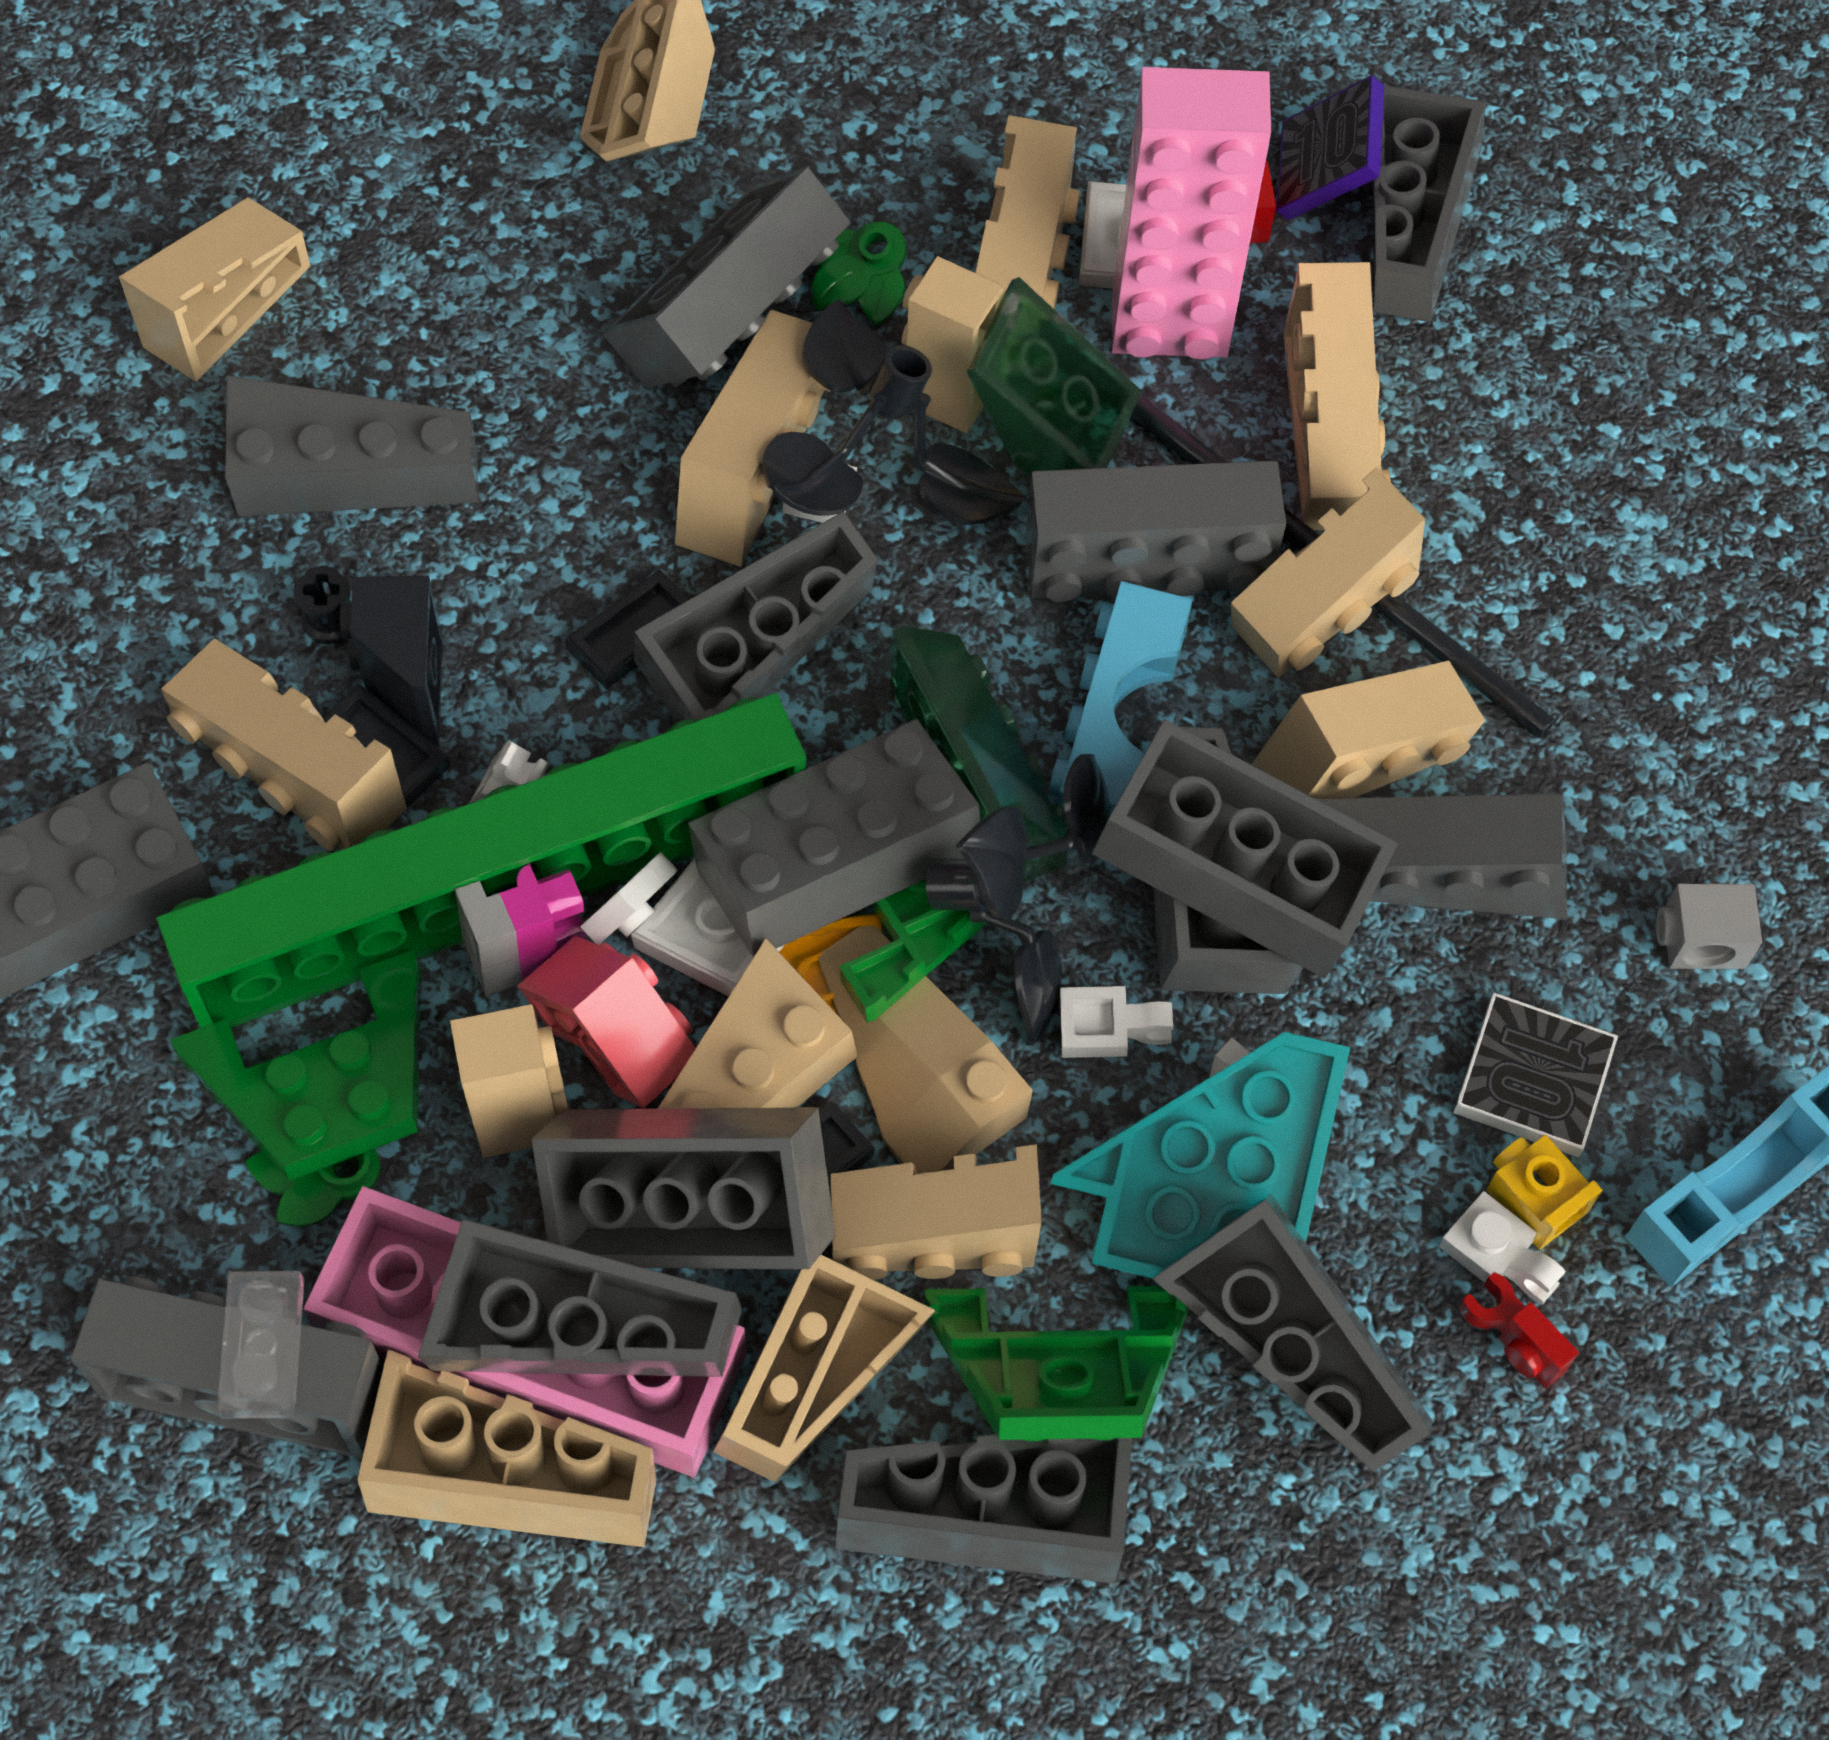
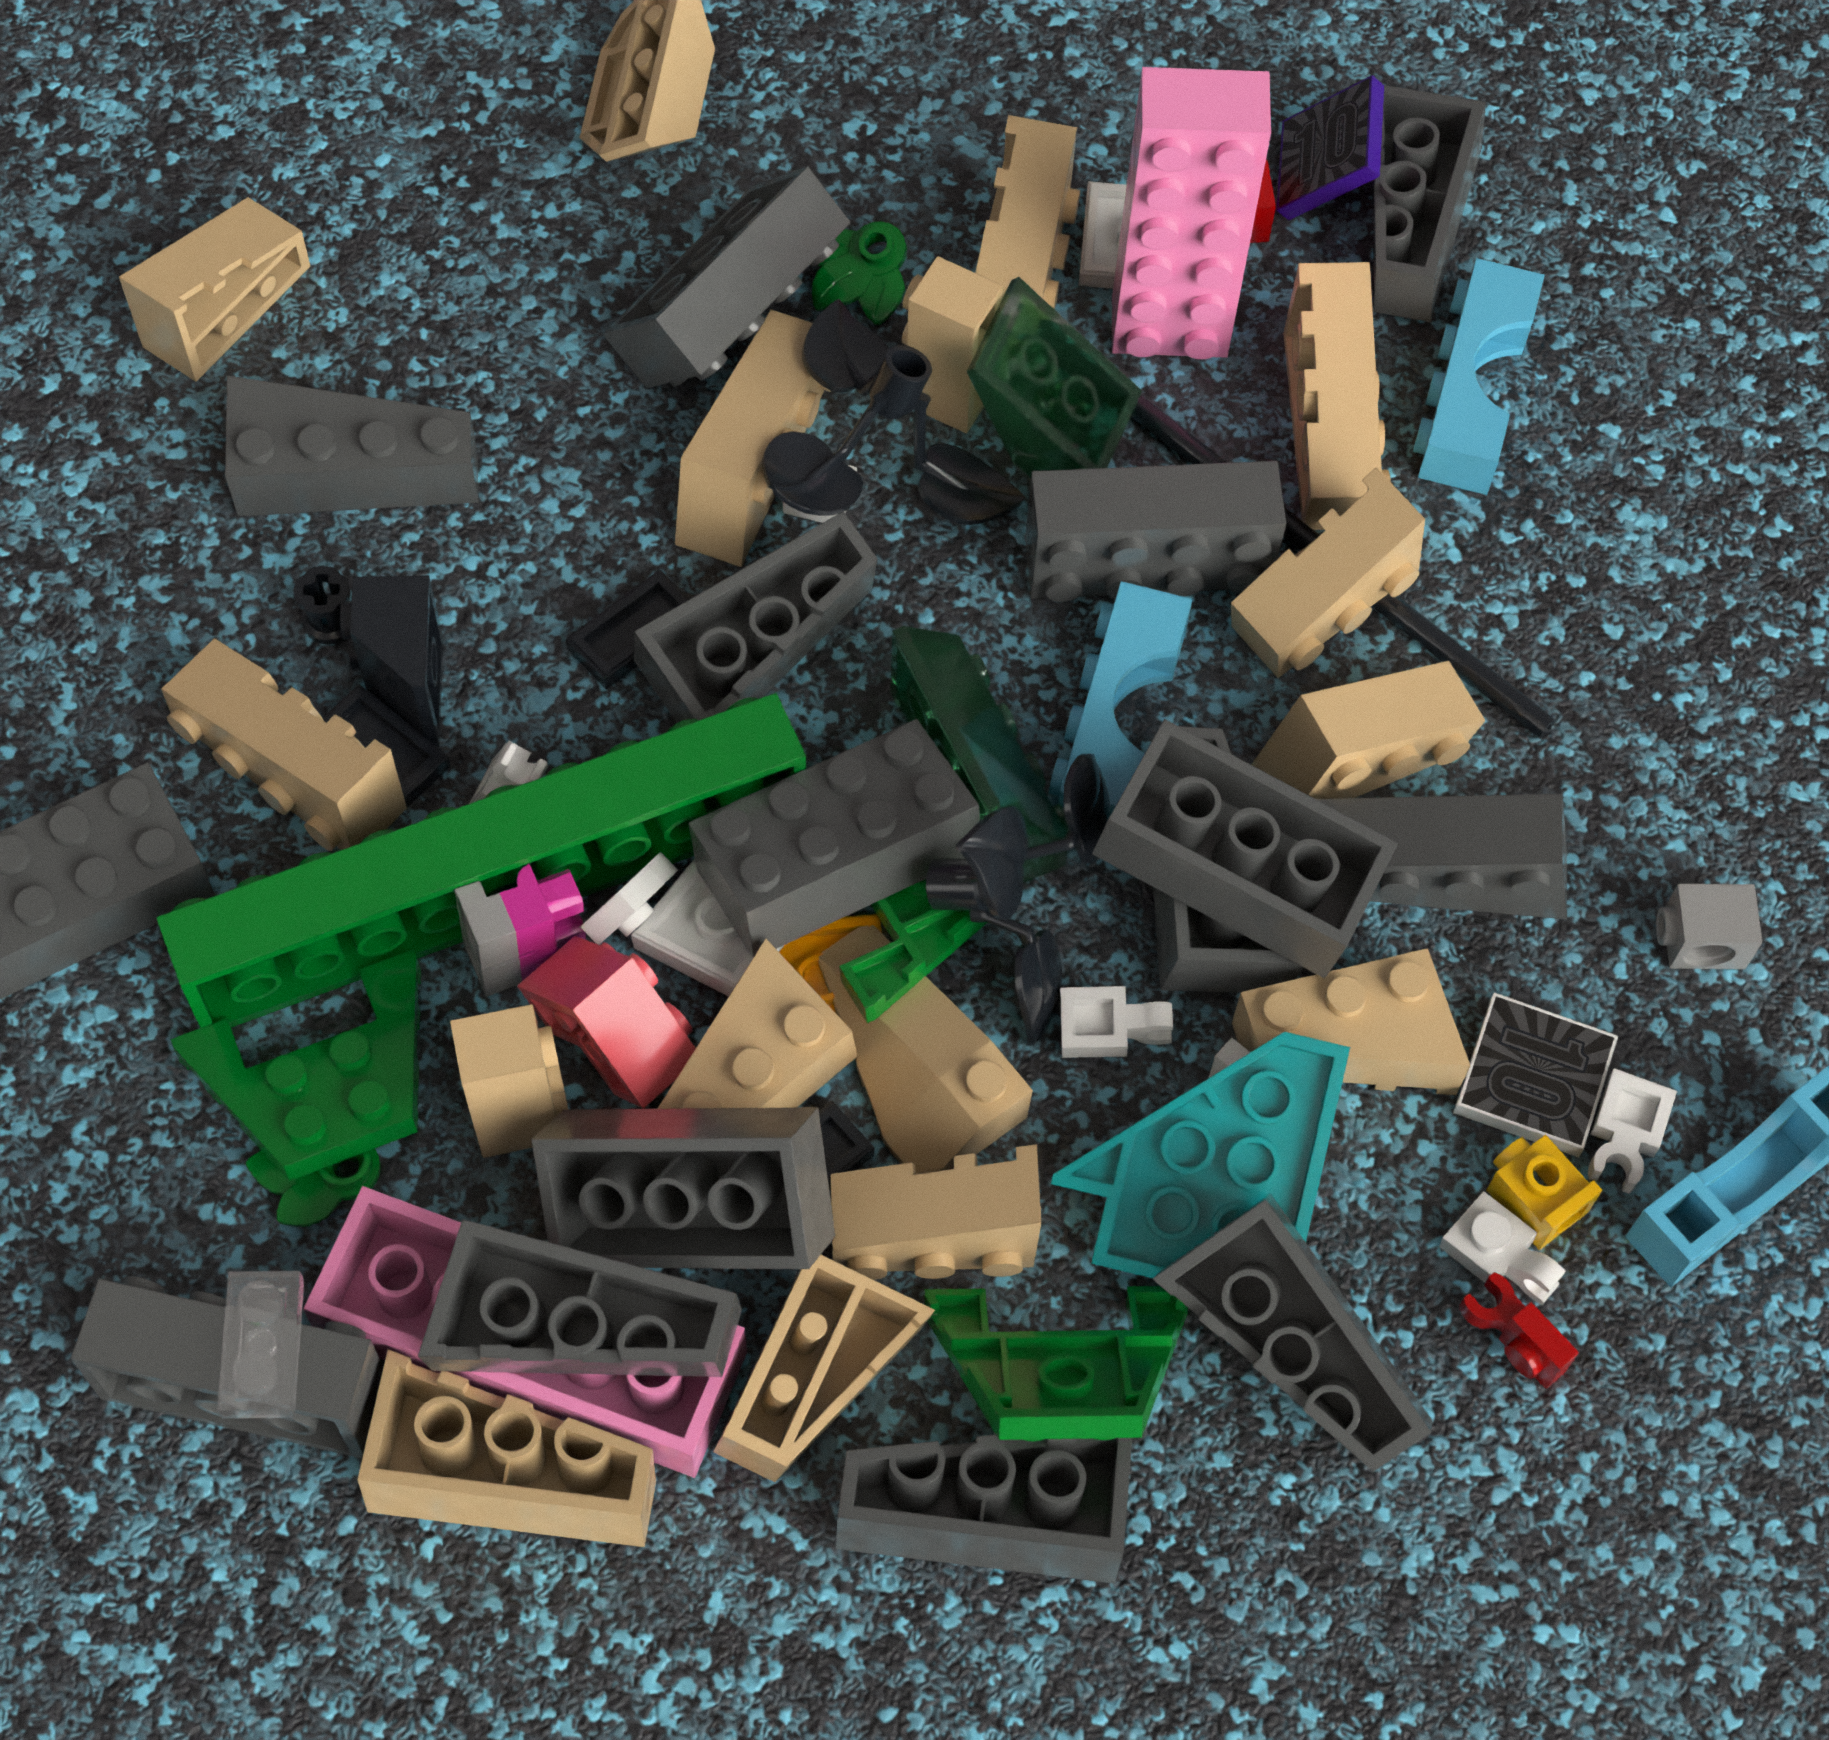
none -> tan wedge [1232,948,1470,1095]
none -> medium azure arch [1413,258,1545,495]
none -> white plate [1588,1068,1677,1194]

